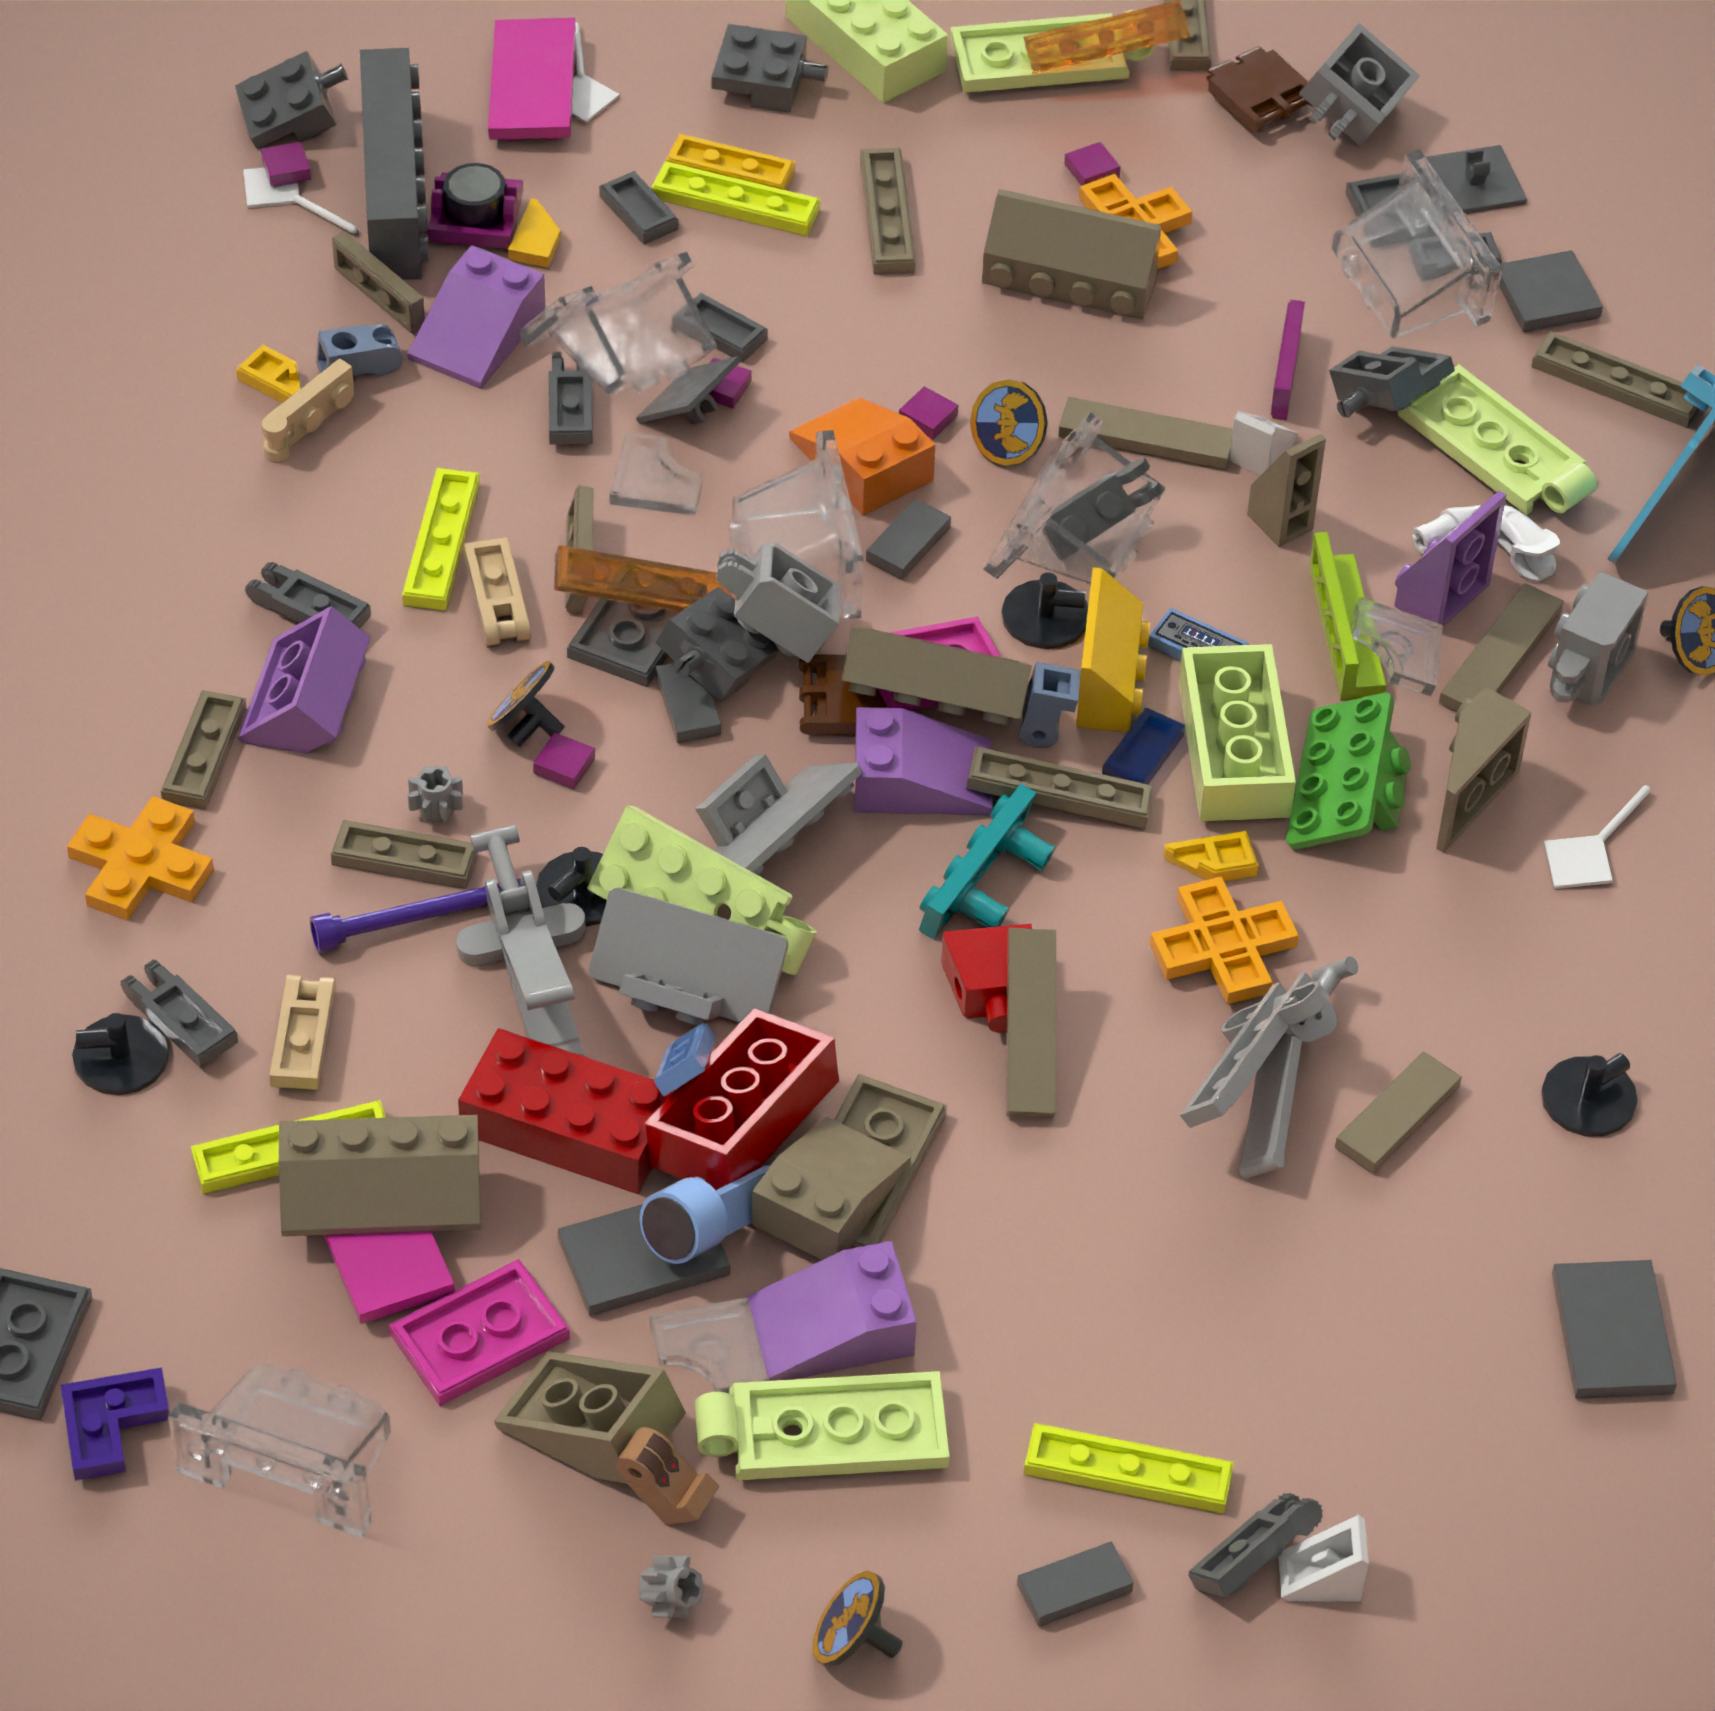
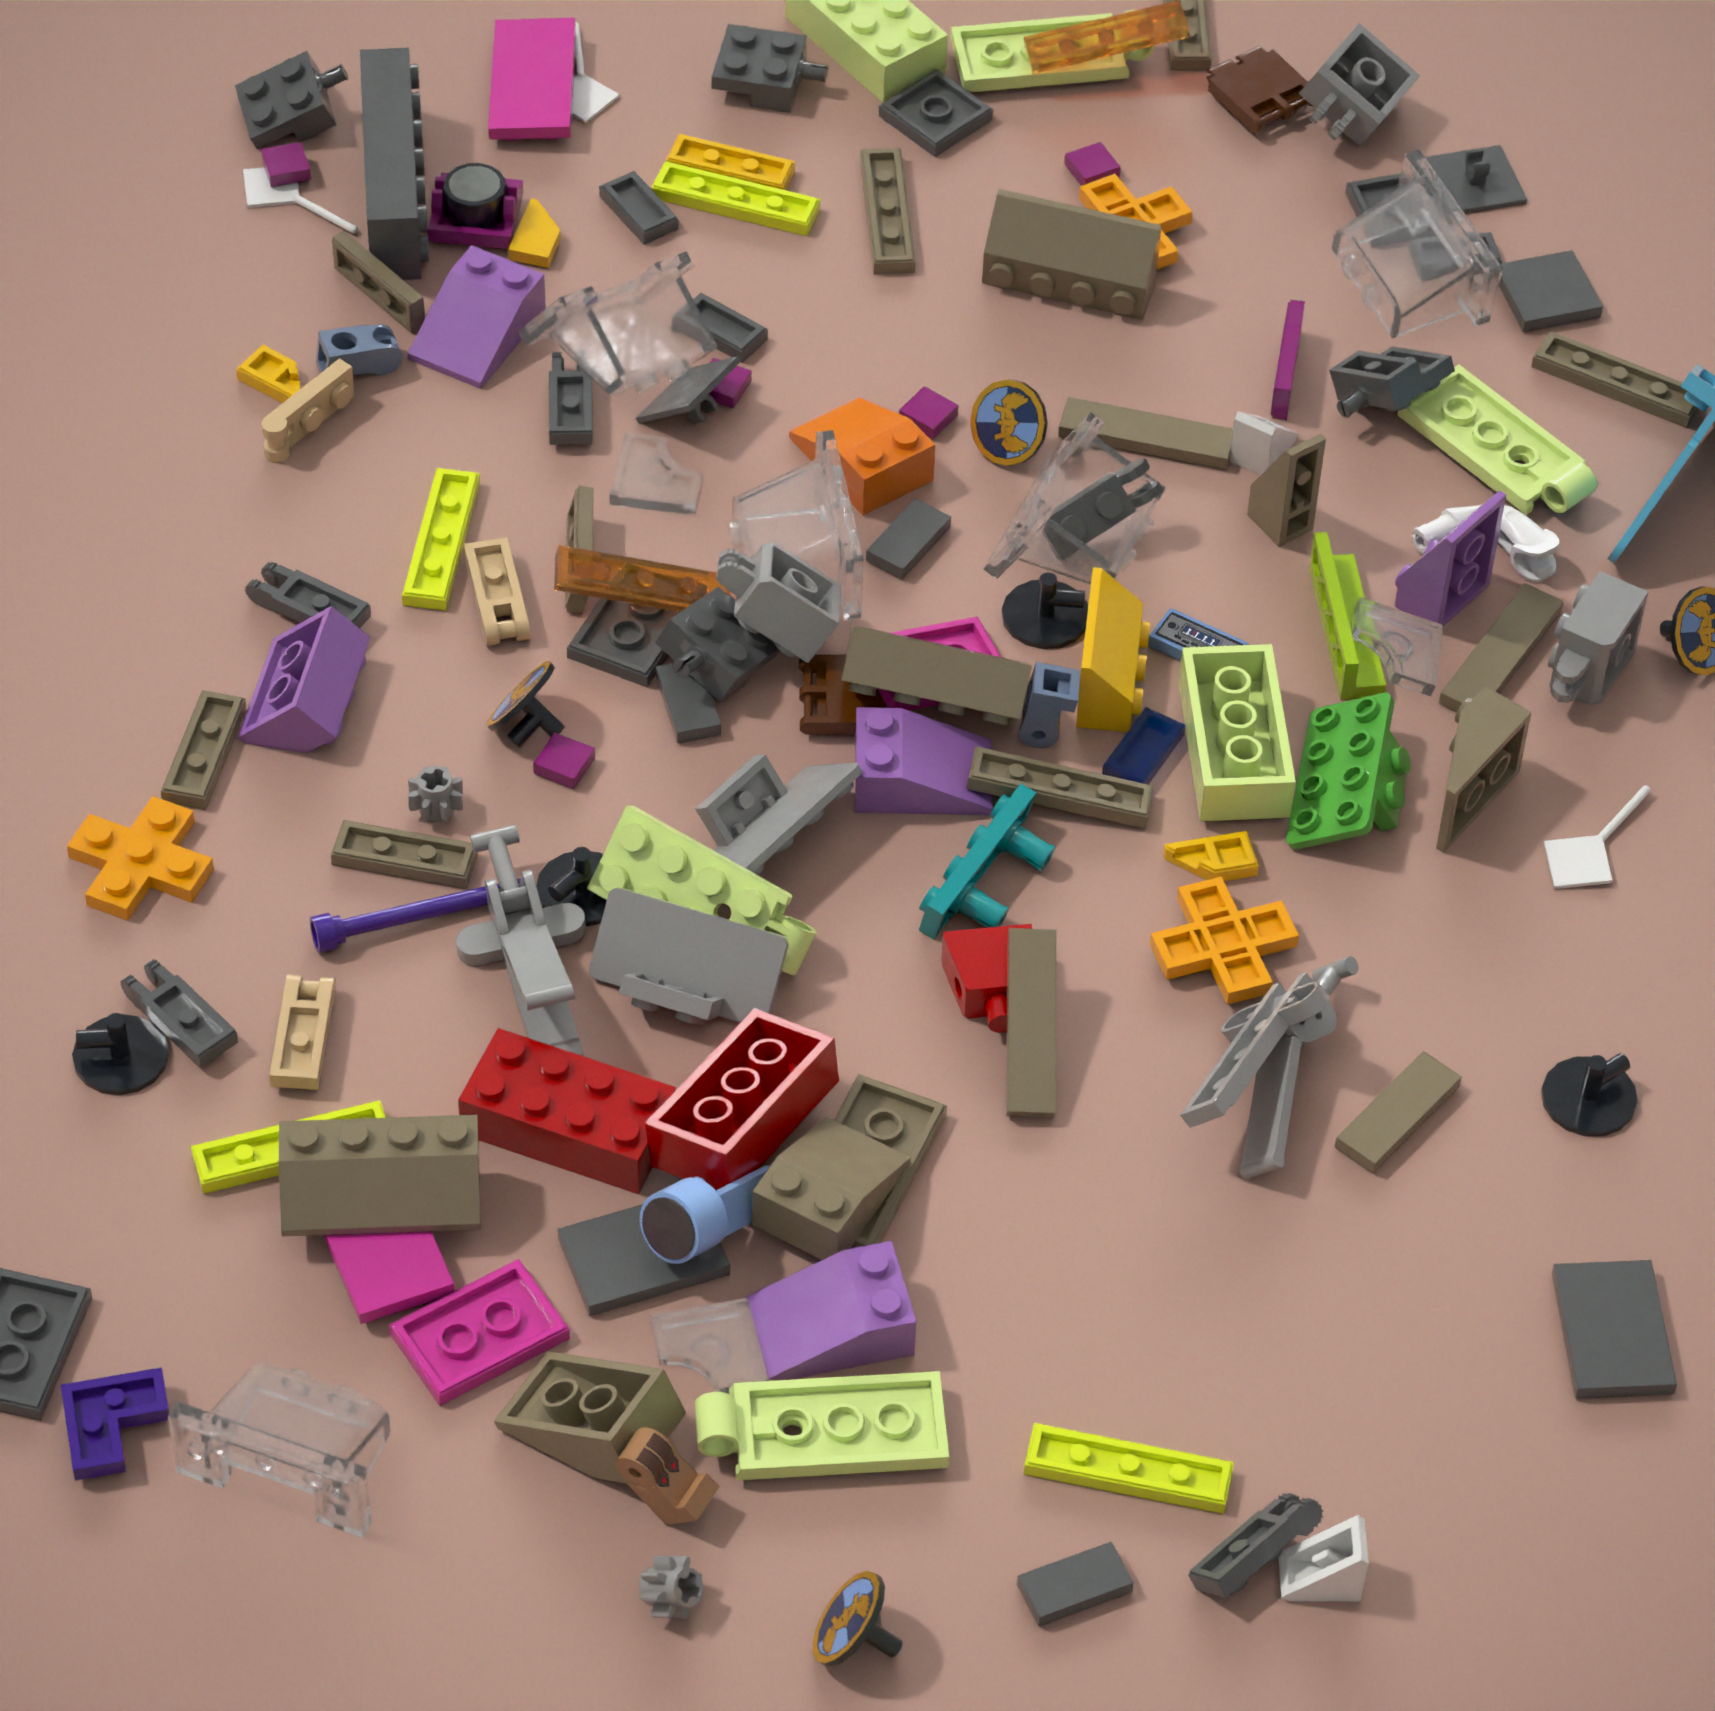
medium blue tile [654,1022,716,1096] -> none
none -> dark grey tile [879,69,993,157]

